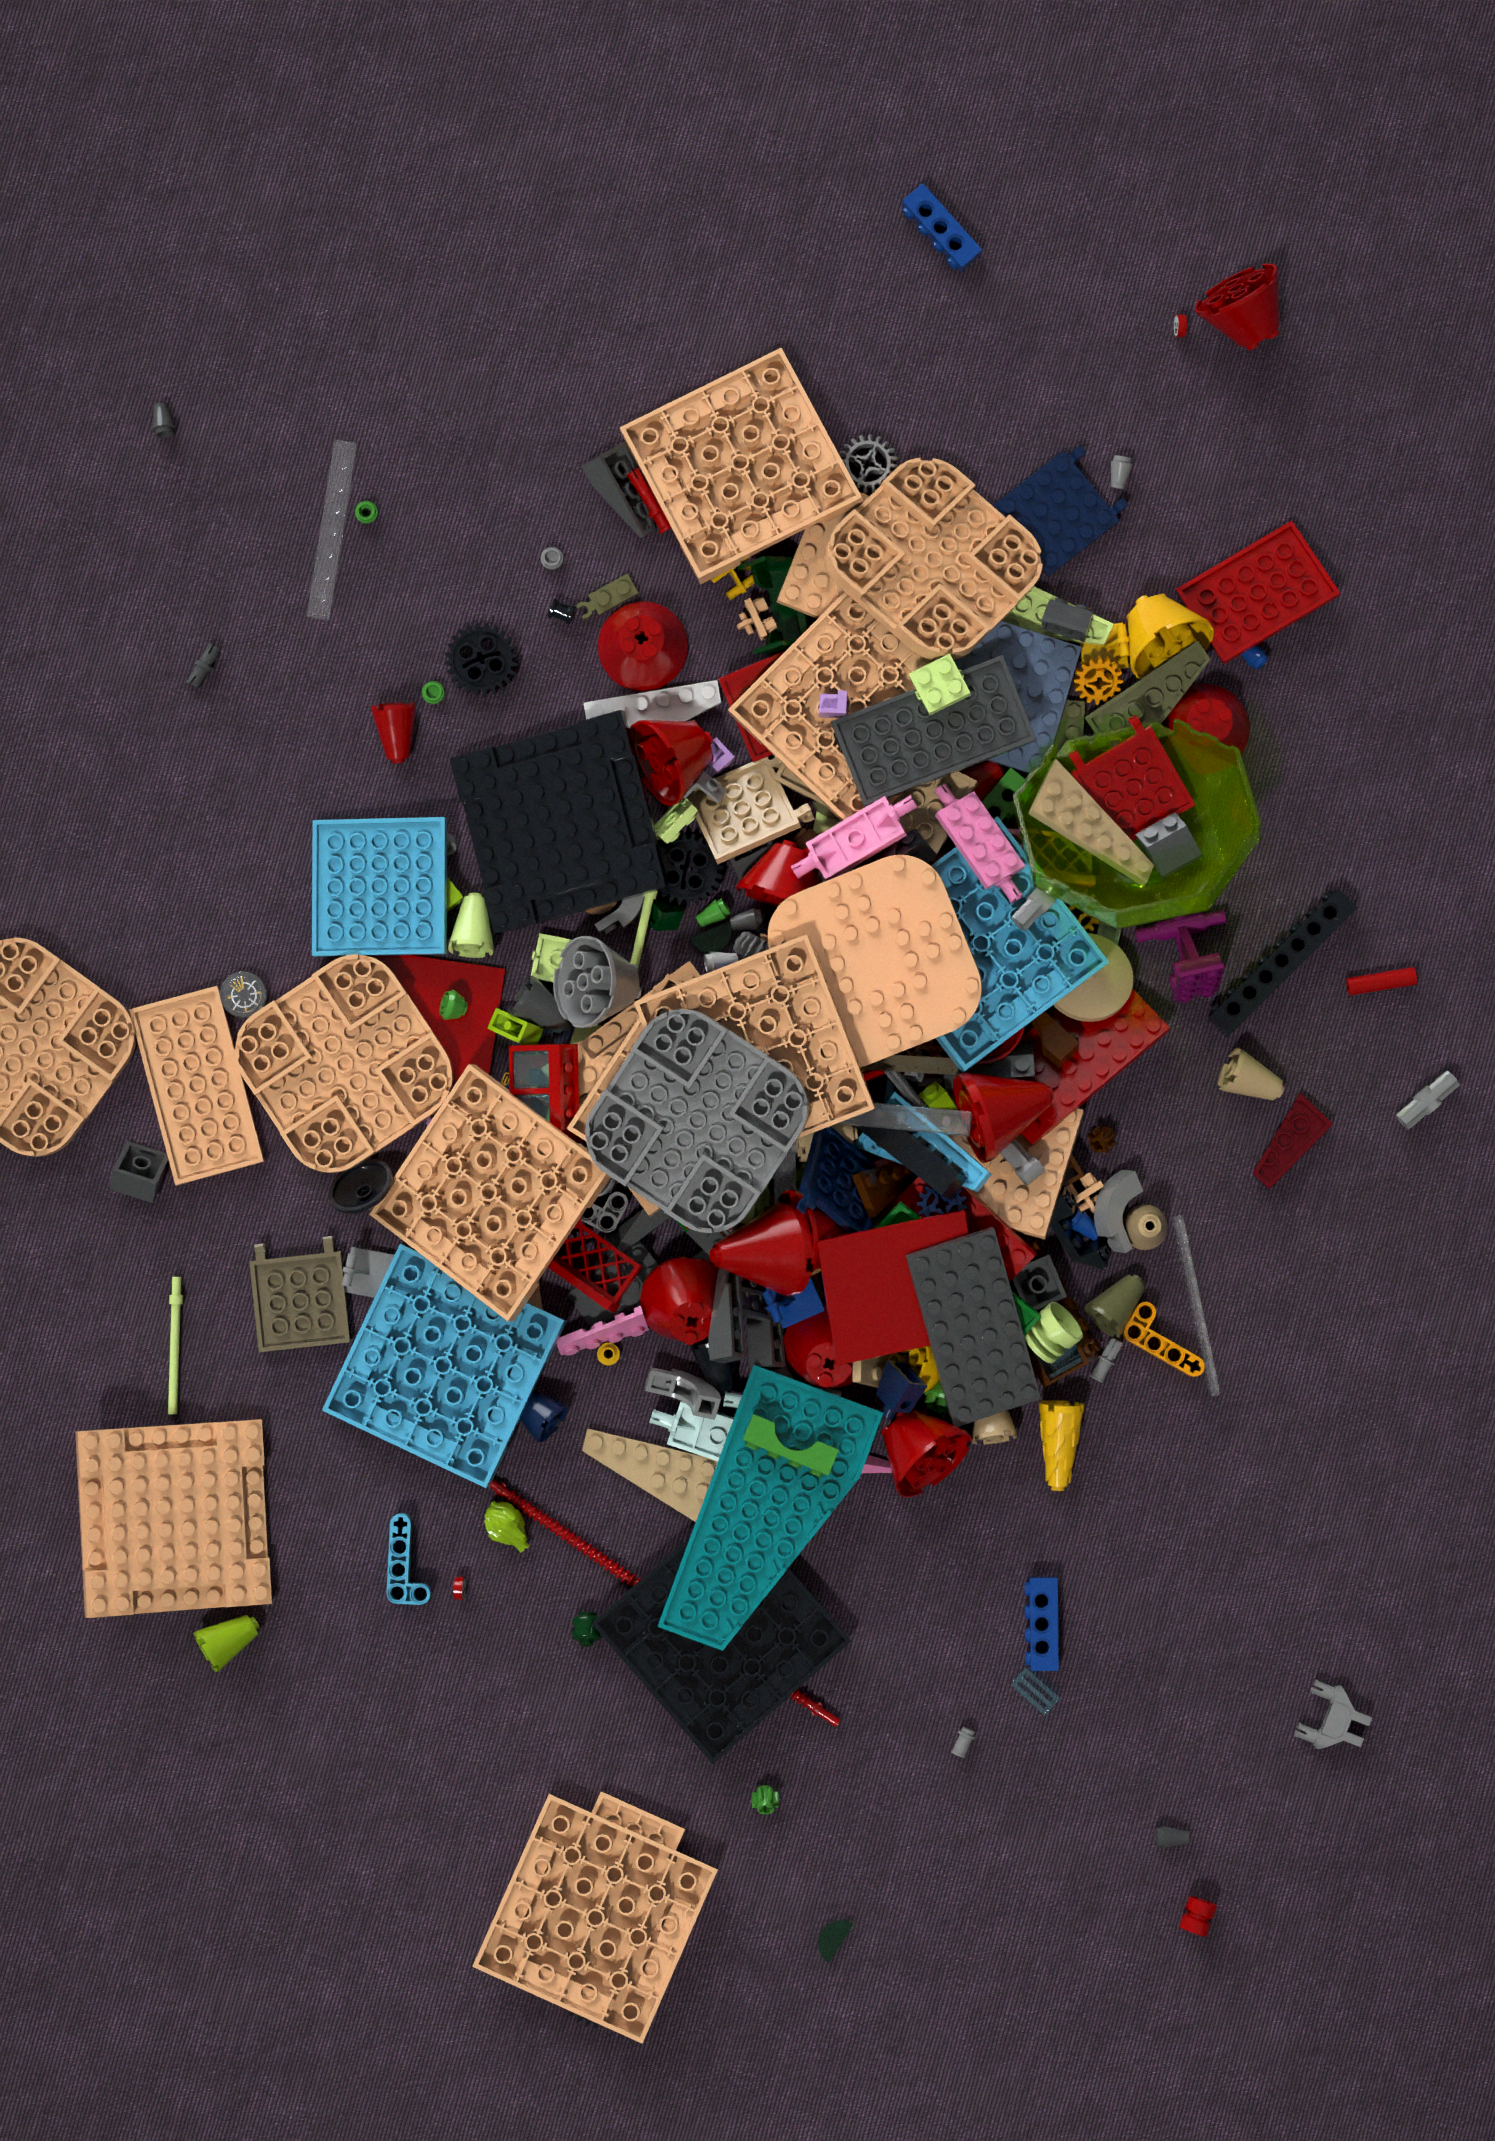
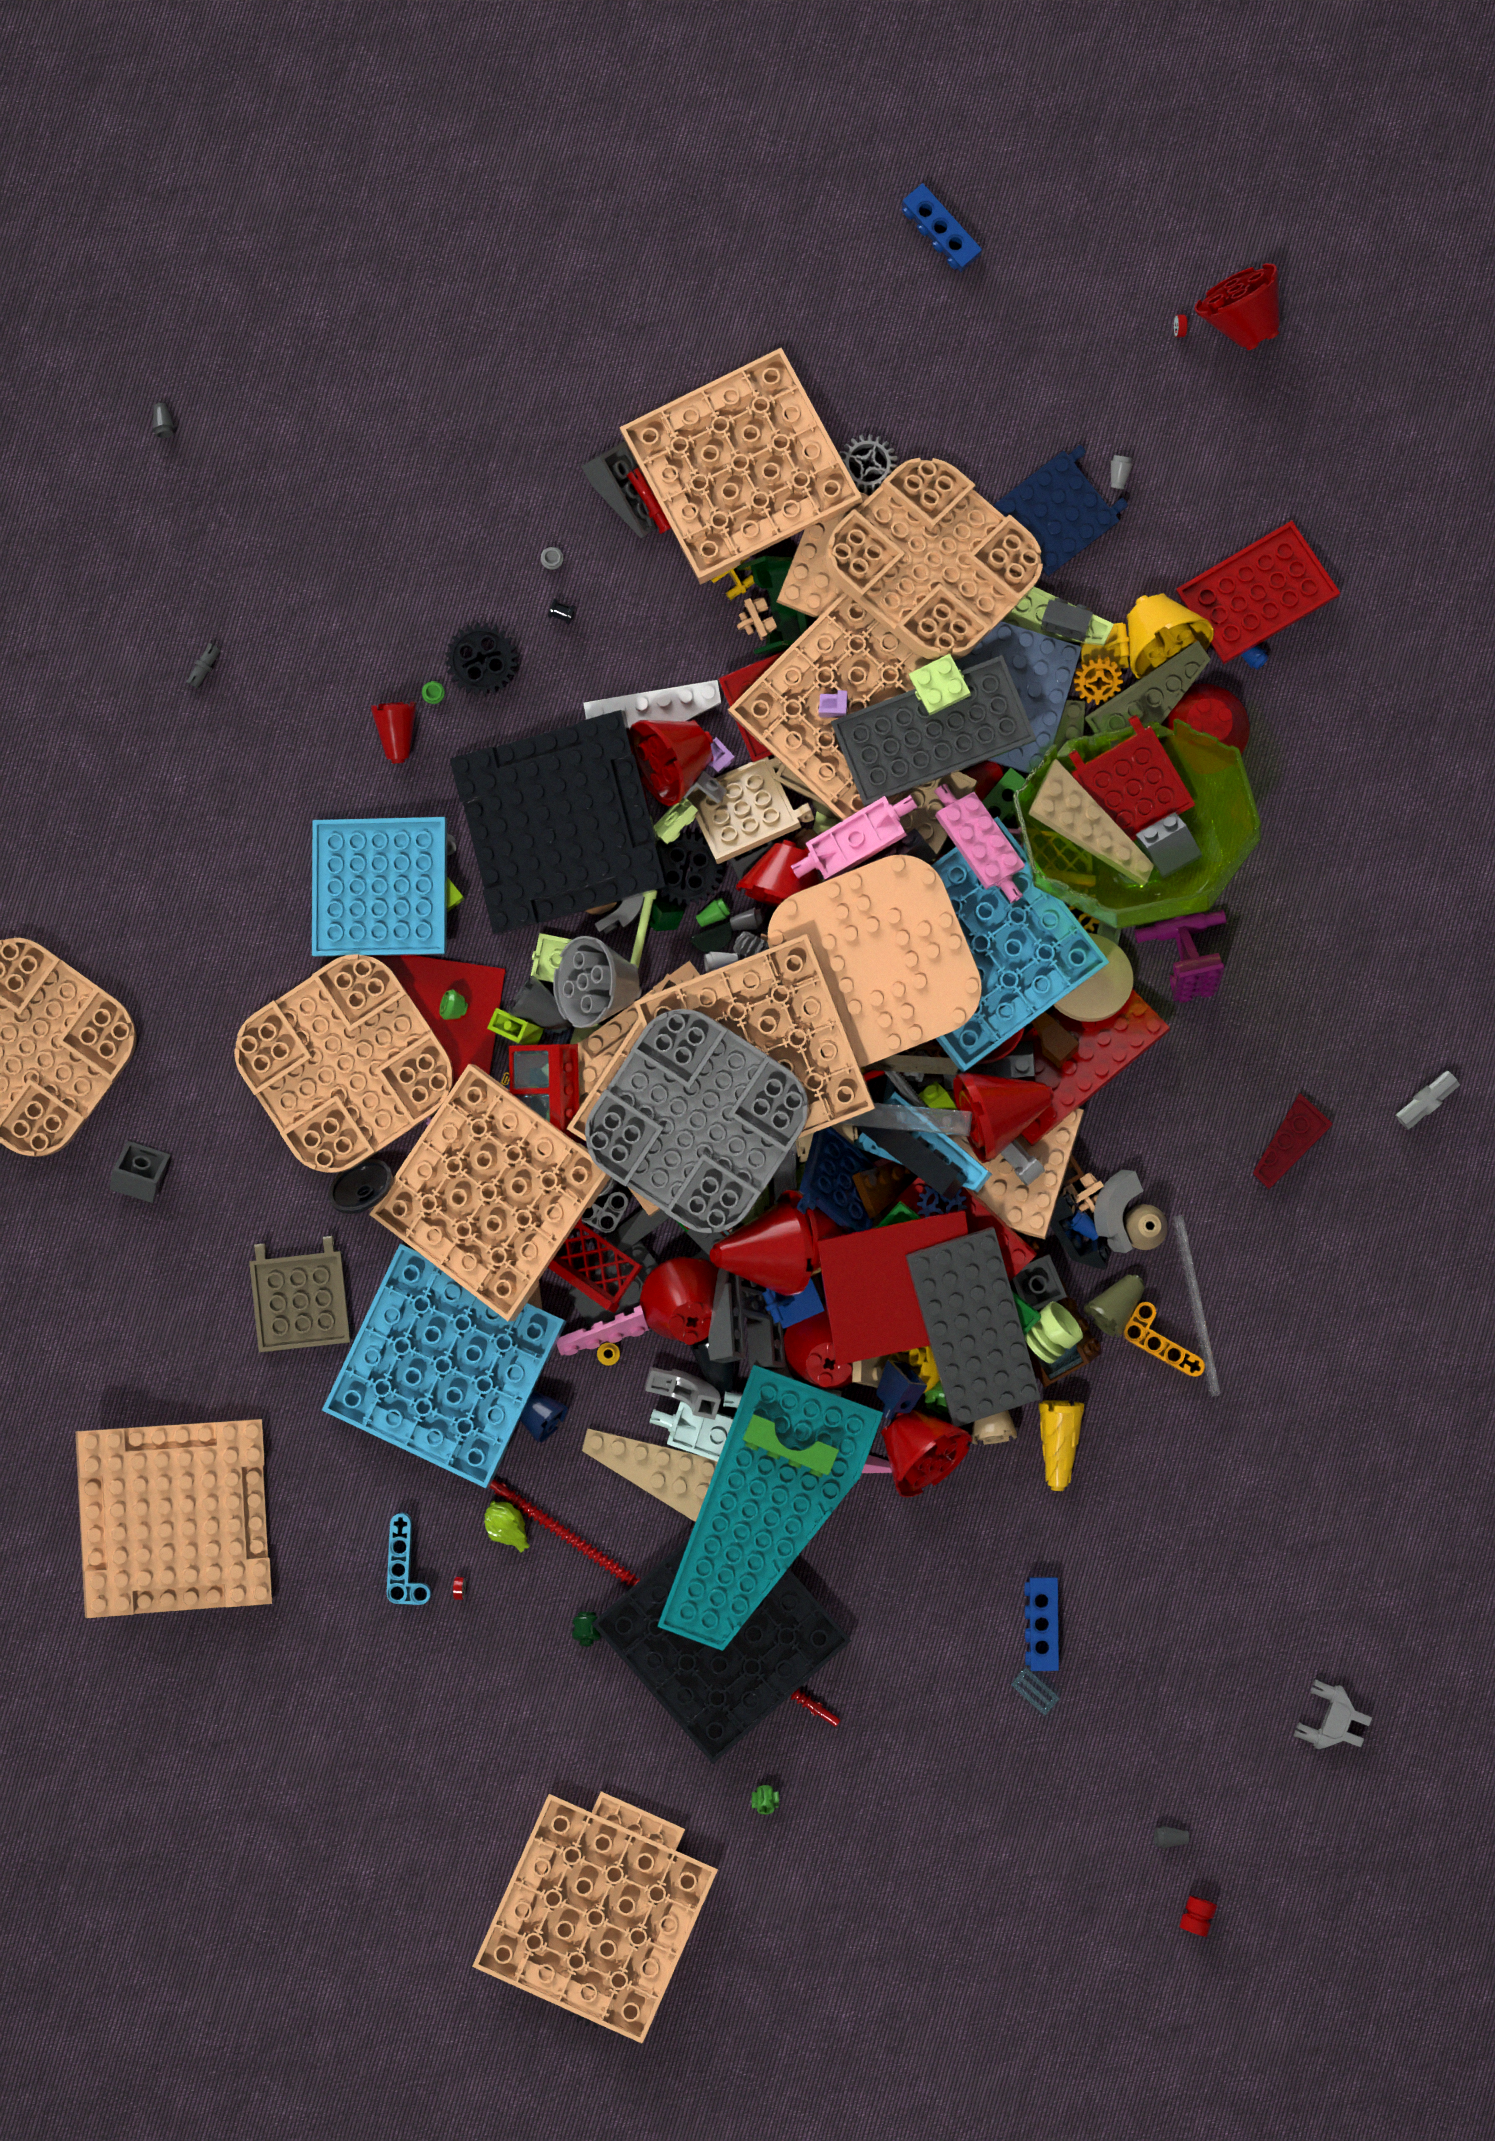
light nougat plate [129,986,265,1186] -> none
yellowish green bar [168,1277,183,1414] -> none
lime cone [193,1615,260,1673] -> none
clear piece [220,971,268,1018] -> none
clear tile [307,440,357,621] -> none
light grey plate [342,1247,394,1298] -> none
bright green plate [355,501,378,524] -> none
yellowish green cone [448,893,494,958] -> none
olive plate [576,573,639,620] -> none
red cone [598,601,688,692] -> none
clear green tile [818,1920,854,1963] -> none
light grey pin [951,1727,976,1758] -> none
light grey piece [1011,885,1057,931] -> none
reddish brown gear [1087,1125,1117,1154] -> none
light grey axle [1090,1338,1122,1383] -> none
black brick [1208,888,1358,1037] -> none
tan cone [1218,1048,1284,1101] -> none
red piece [1346,967,1417,996] -> none

